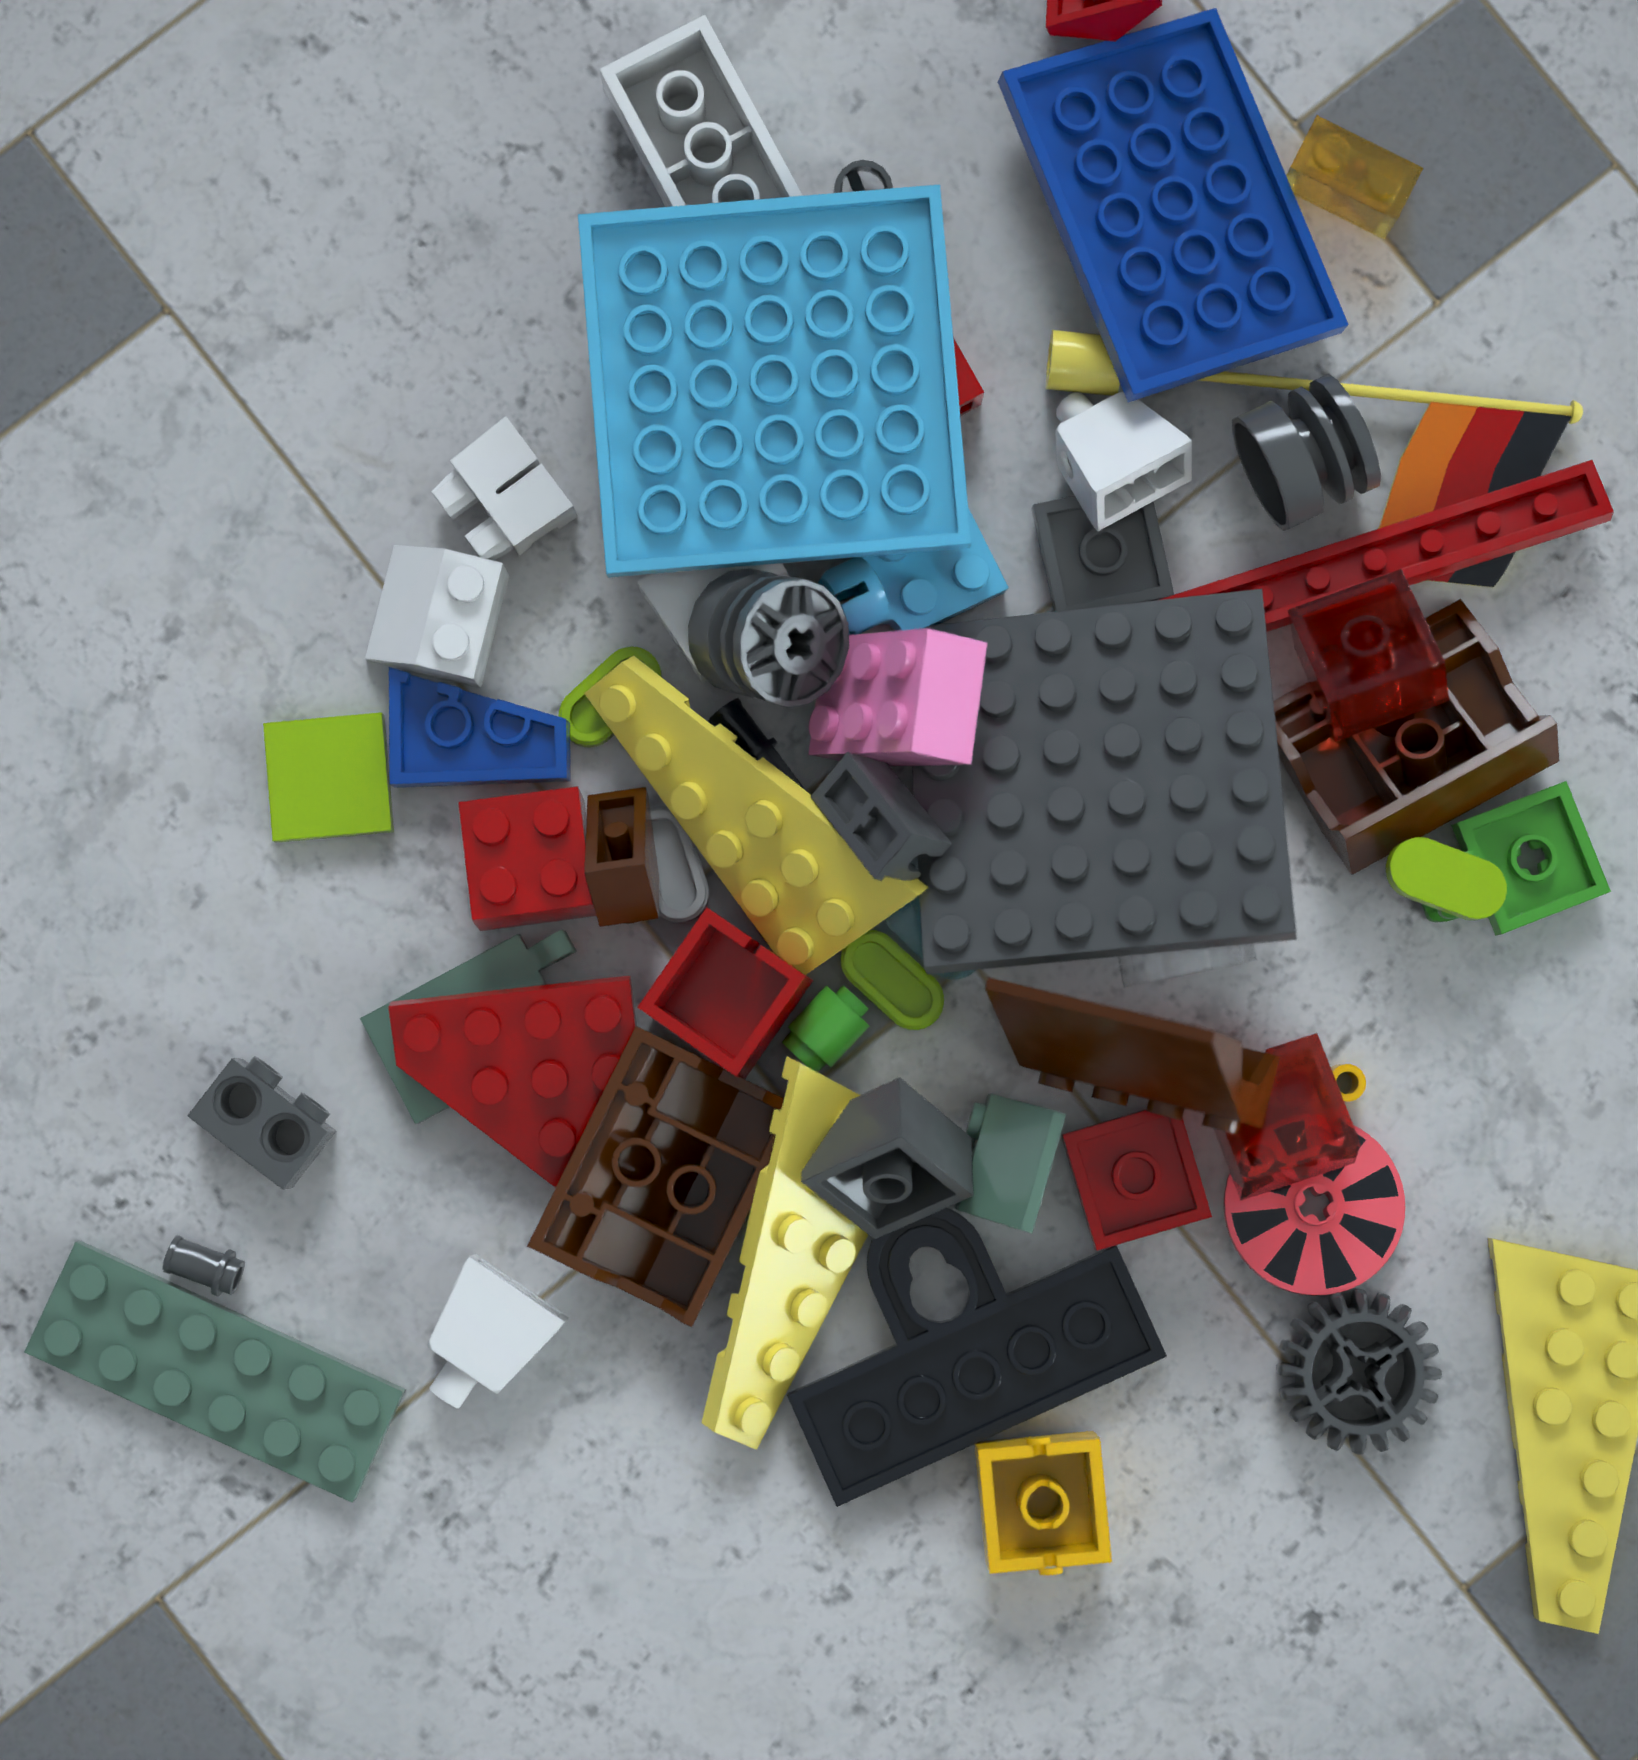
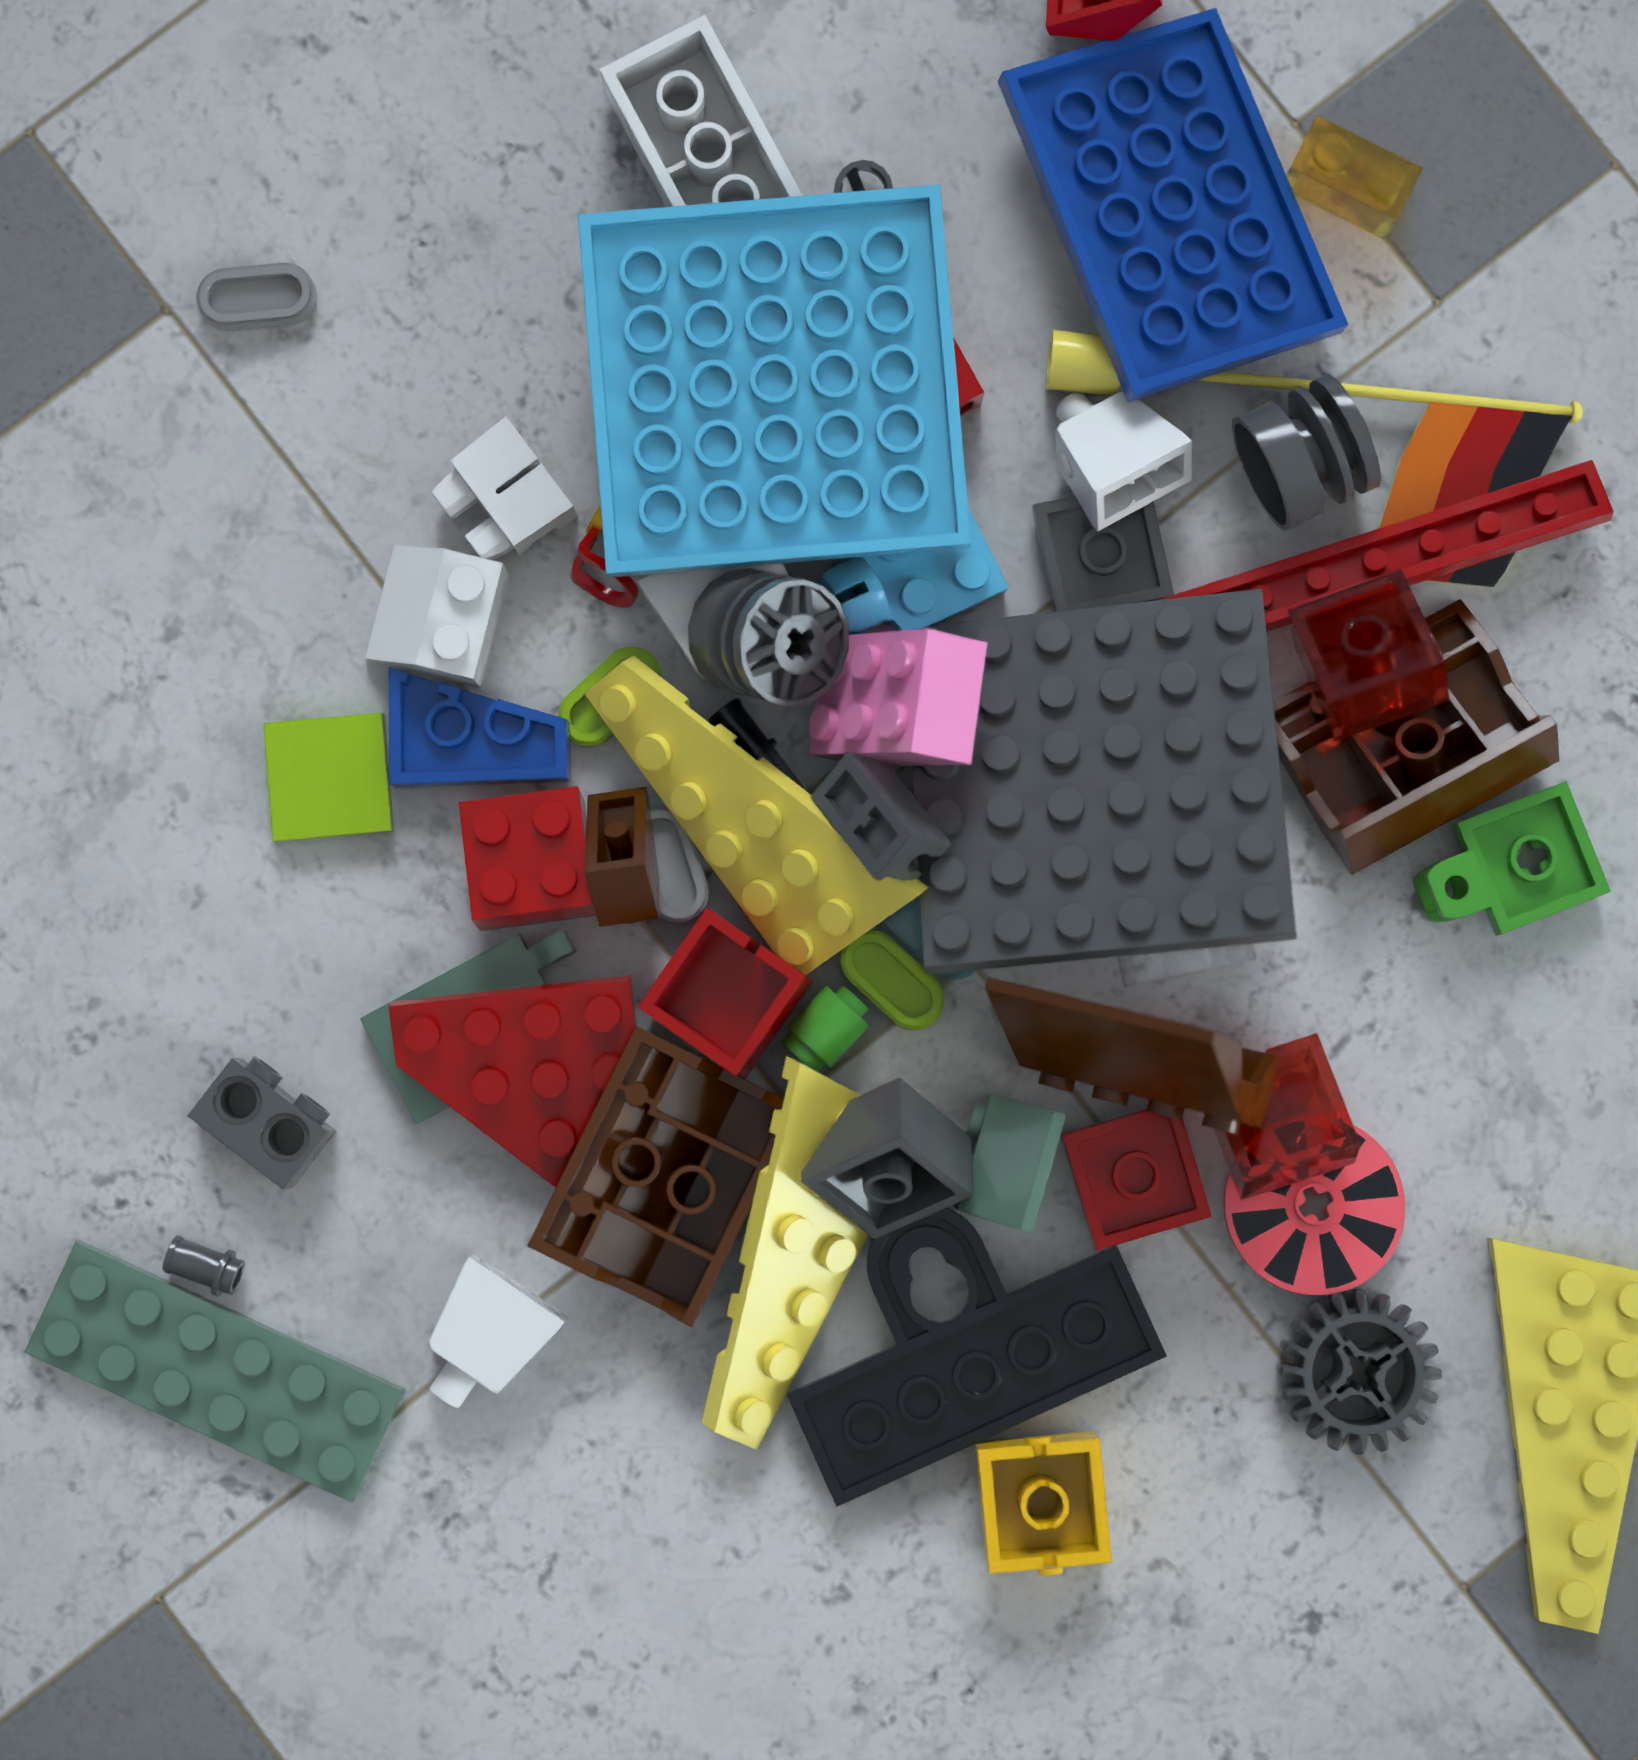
yellow piece [1322,1064,1366,1102] -> none
lime tile [1385,837,1507,921] -> none
none -> light grey tile [196,263,317,331]
none -> red piece [571,504,639,608]

